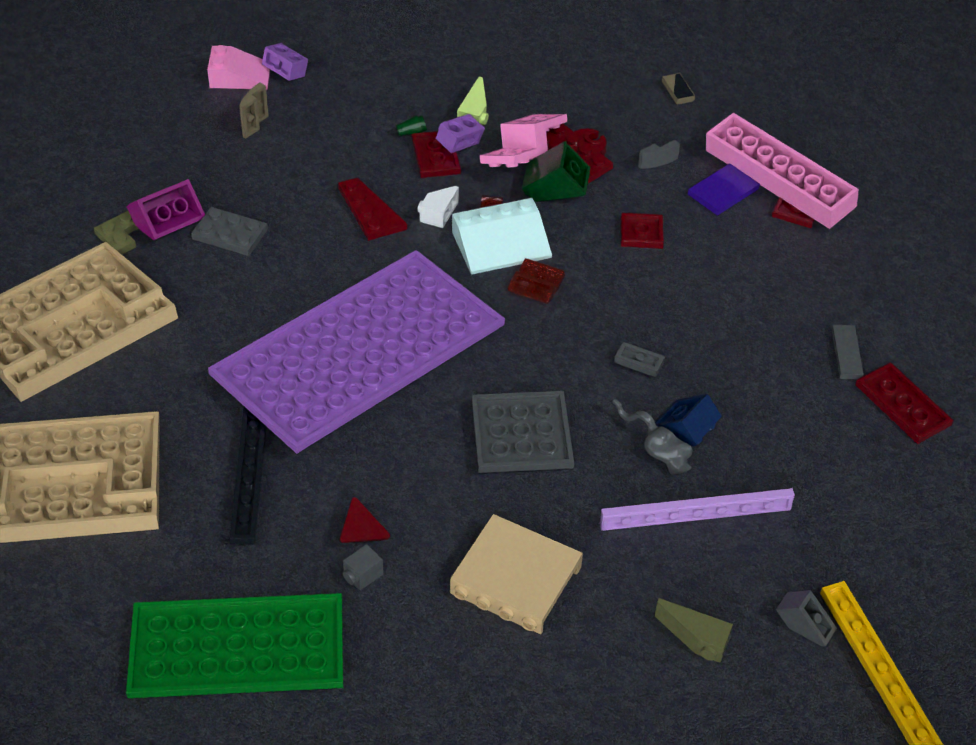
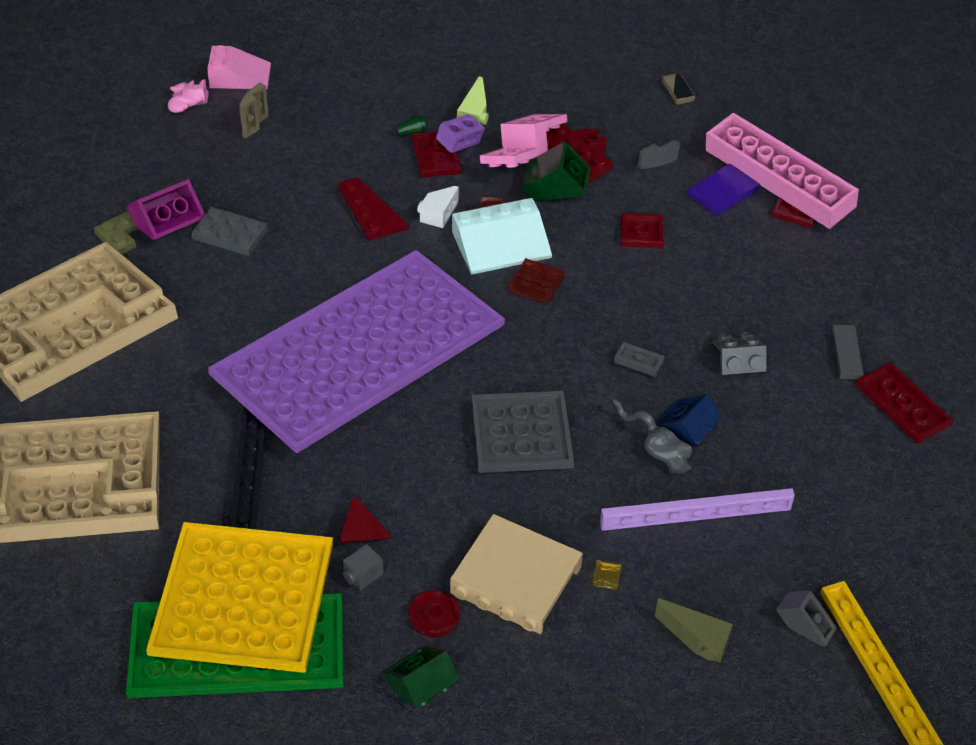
medium lavender brick [262,43,308,81] -> none
none -> yellow plate [146,522,333,673]
none -> bright pink animal [168,79,209,113]
none -> dark green slope [382,646,460,707]
none -> dark red tile [409,590,460,638]
none -> clear yellow tile [593,560,622,590]
none -> dark grey bracket [712,332,766,375]

